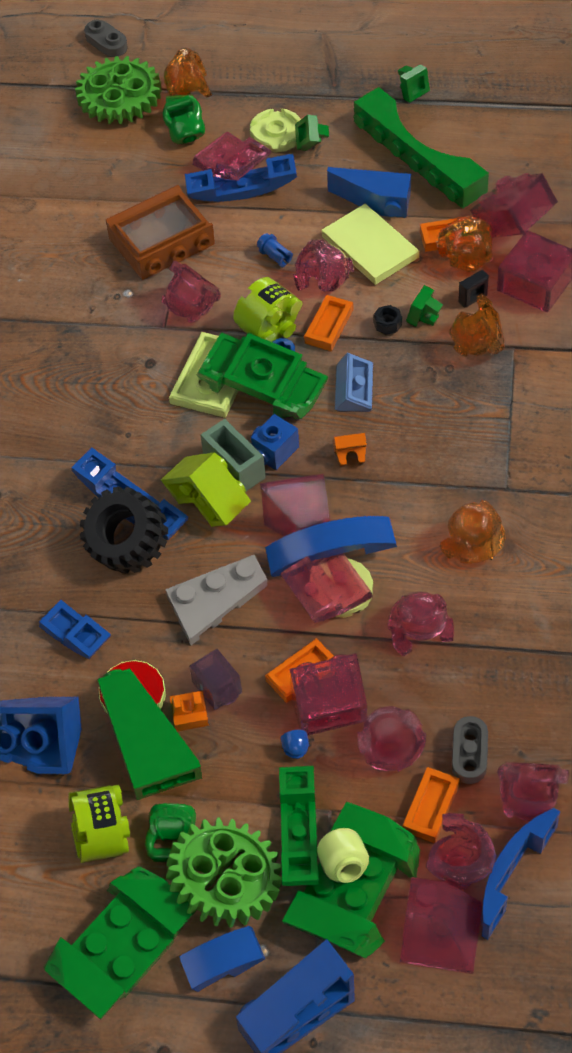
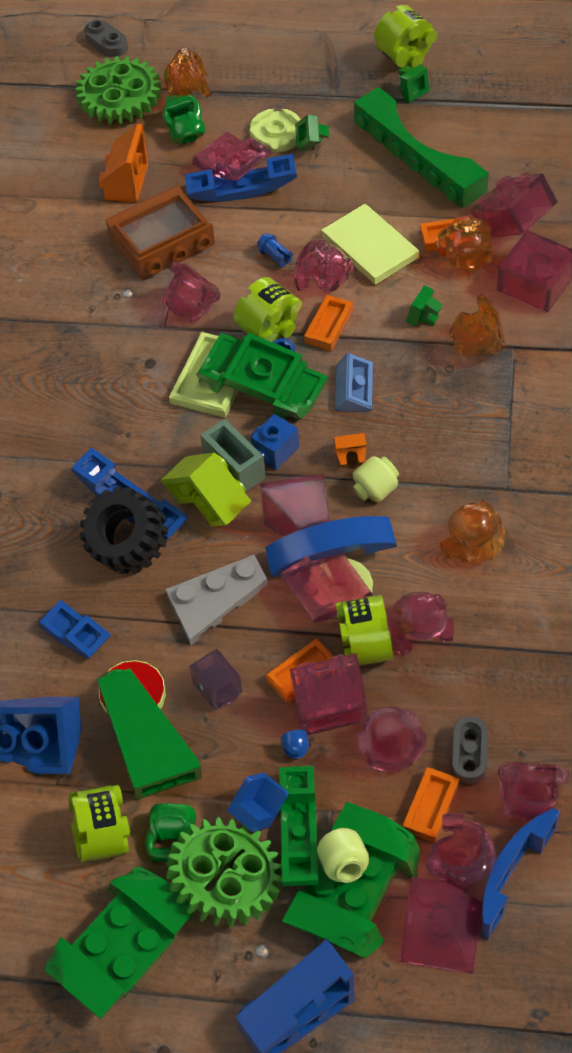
orange tile [170,690,209,732] -> none
blue slope [179,926,265,992] -> none
blue slope [327,167,411,218] -> none
black tile [373,305,402,335] -> none
black tile [458,269,489,308] -> none
none -> orange slope [99,124,149,203]
none -> blue panel [227,772,288,832]
none -> lime brick [335,595,393,668]
none -> yellowish green head [352,456,399,502]
none -> lime brick [374,5,438,68]

